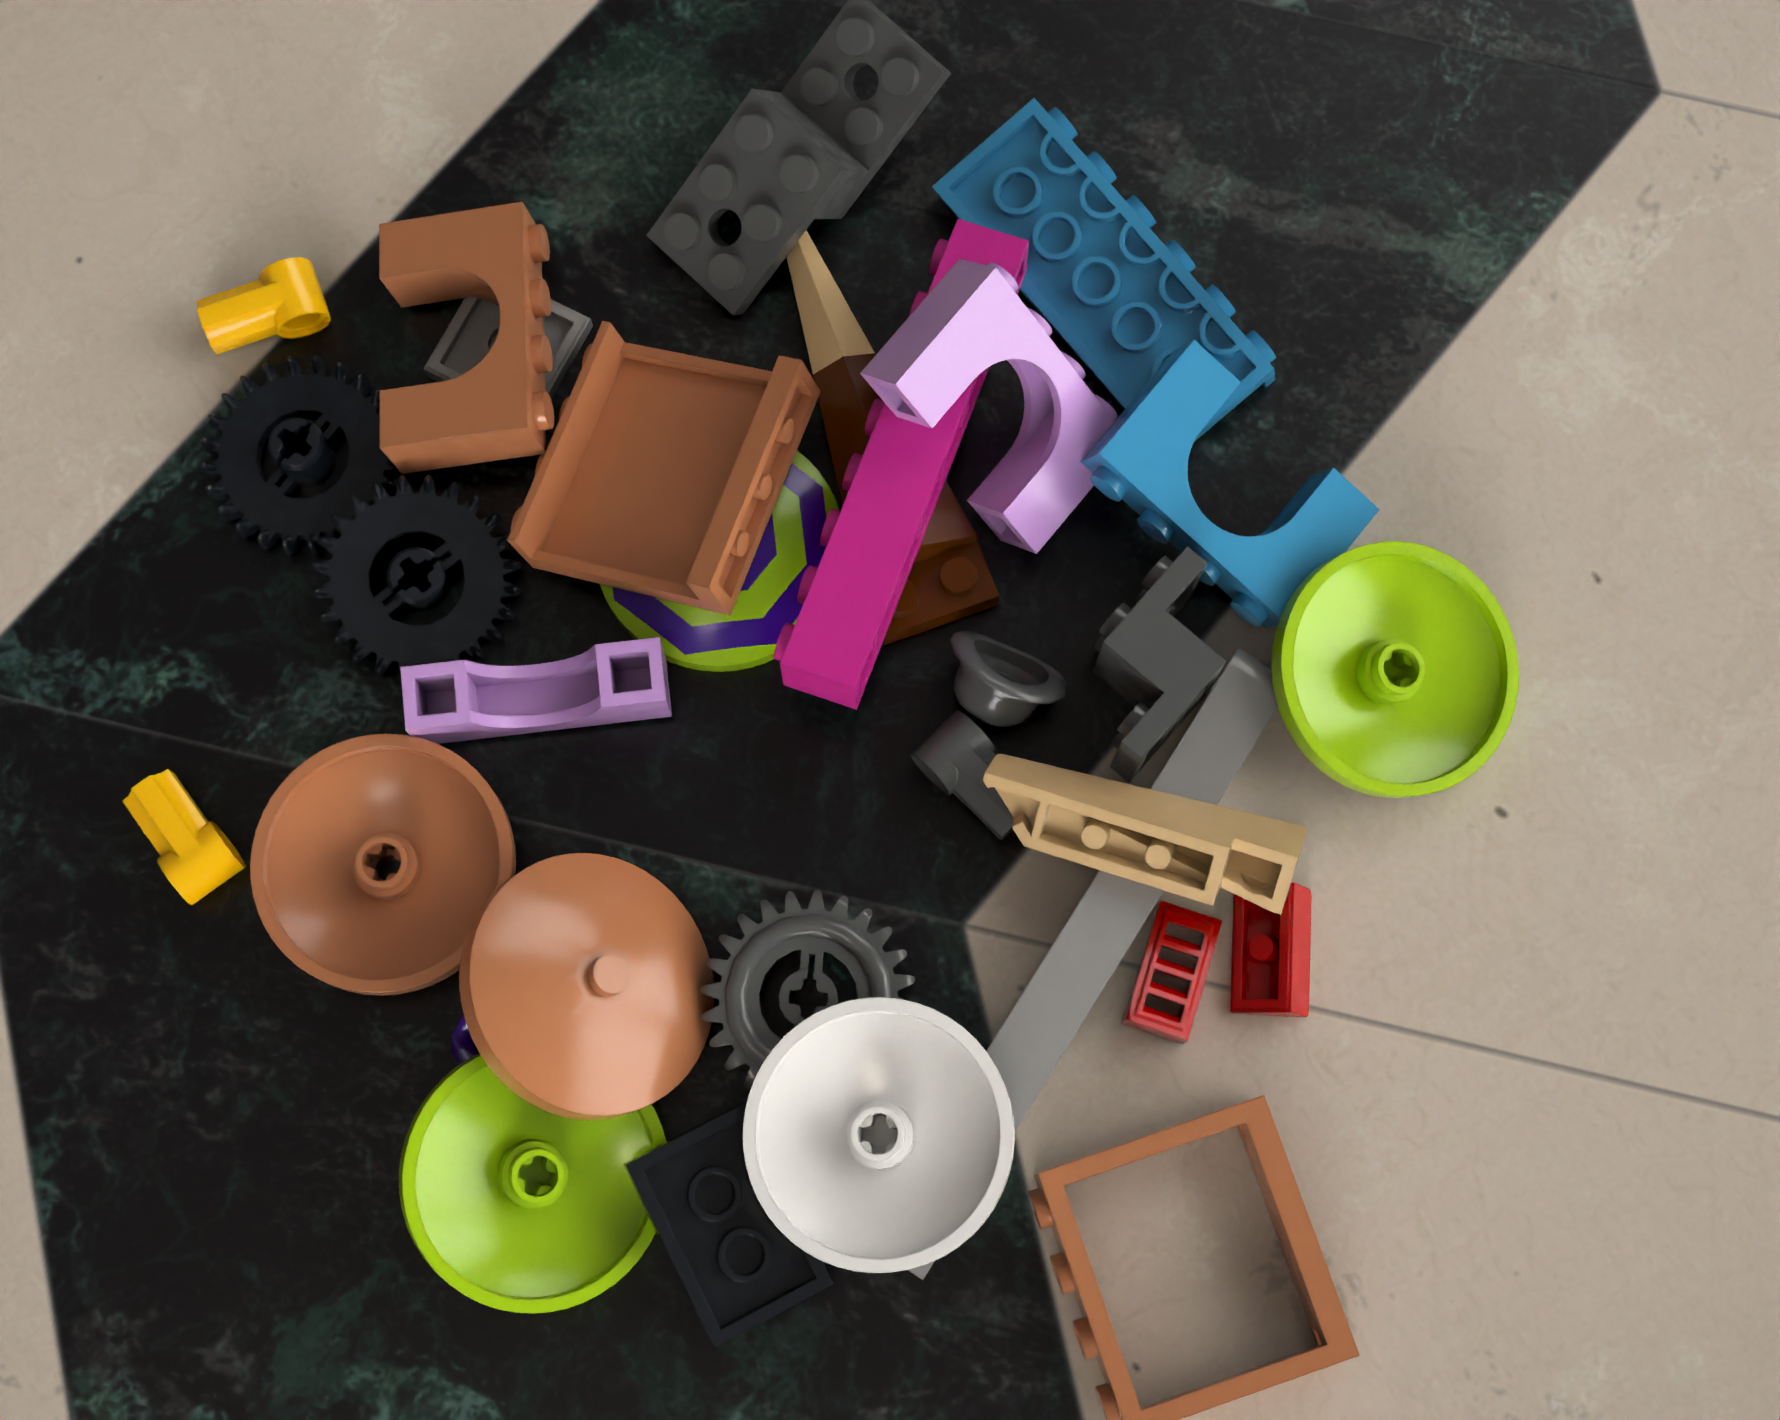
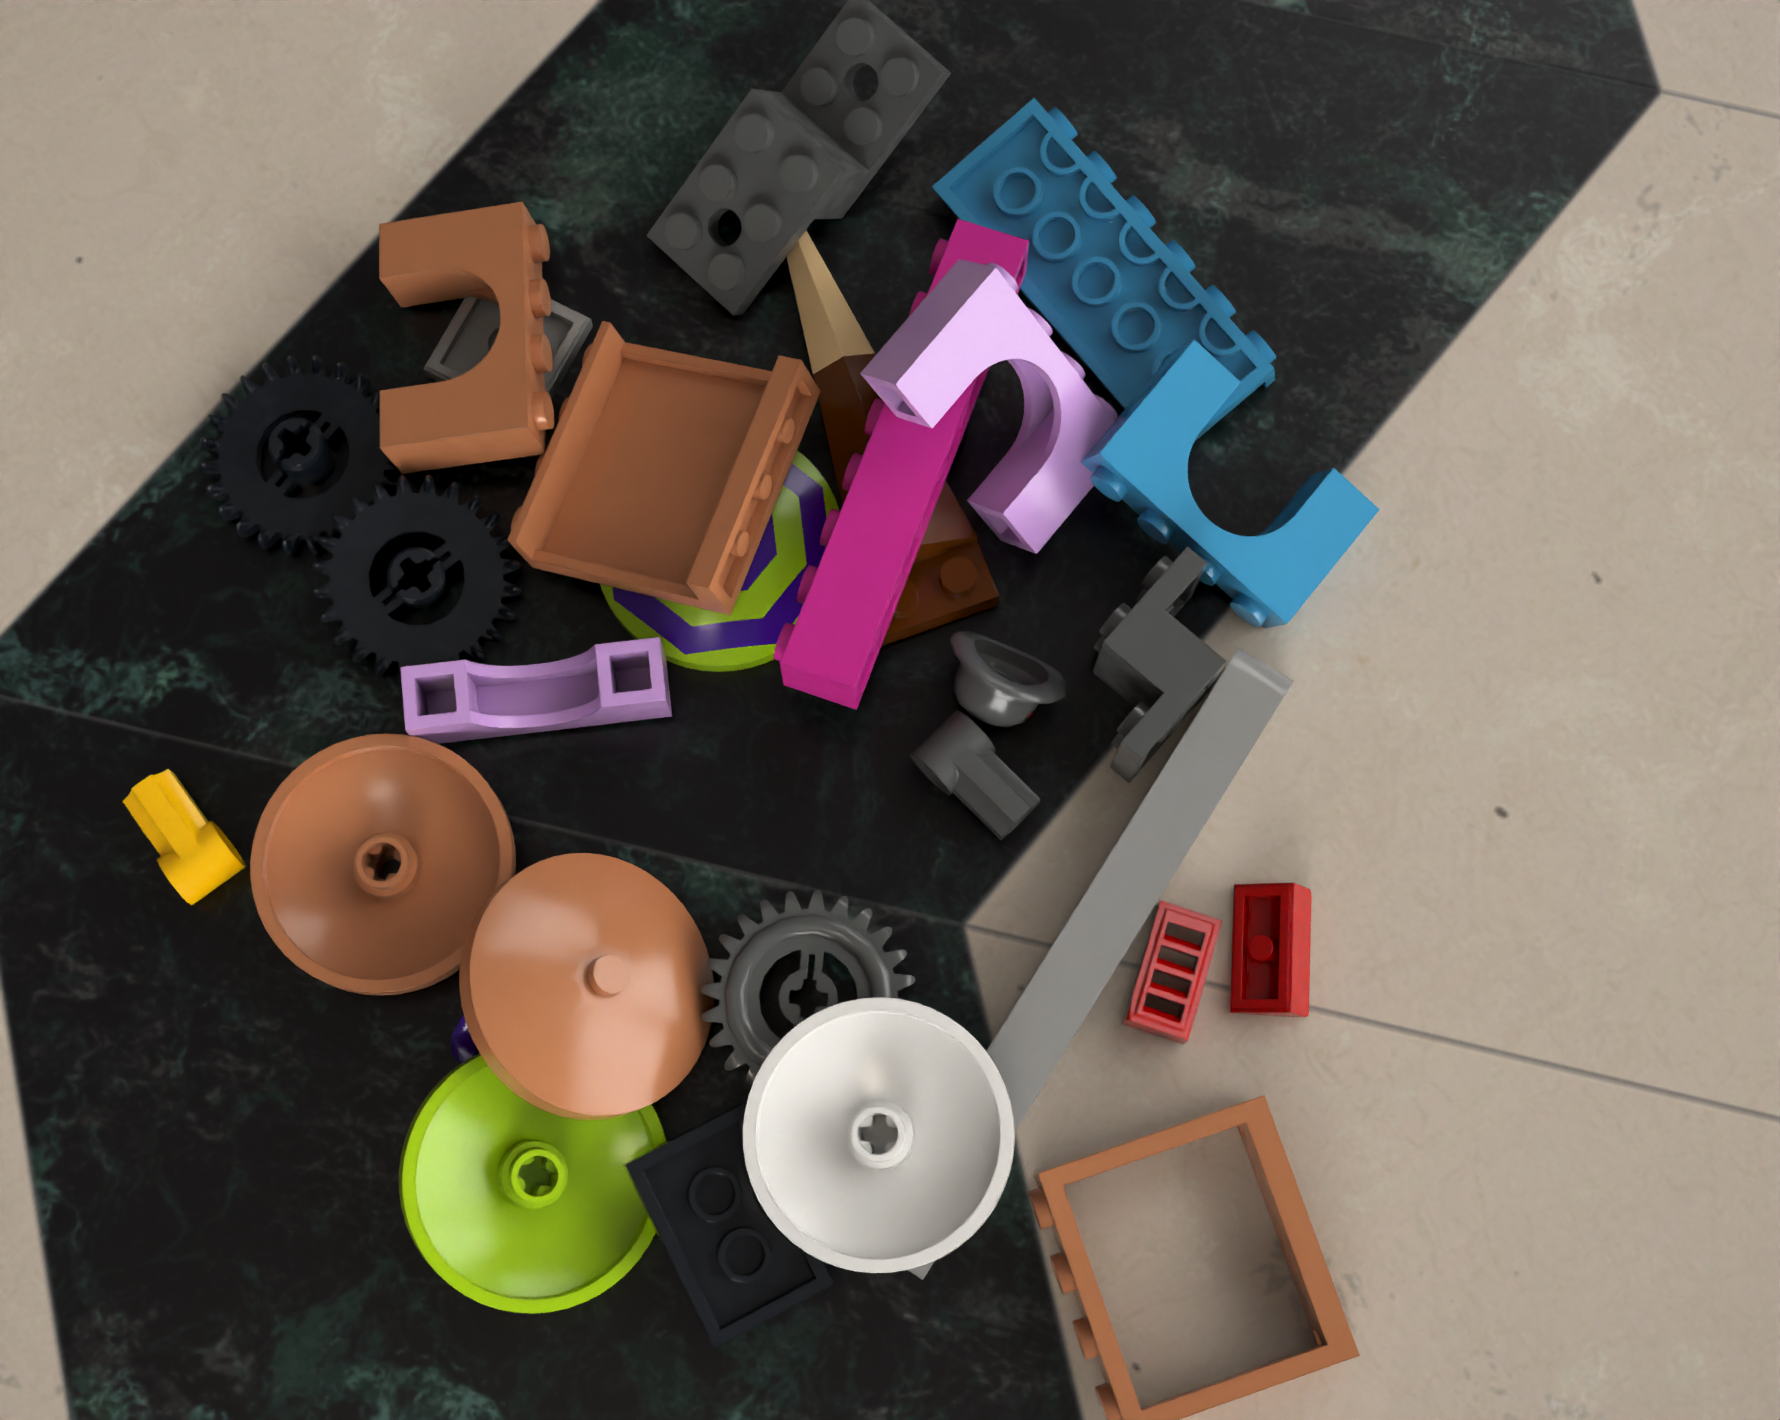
yellow piece [196,257,331,355] -> none
tan wedge [983,754,1307,915] -> none
lime dish [1271,541,1519,798] -> none

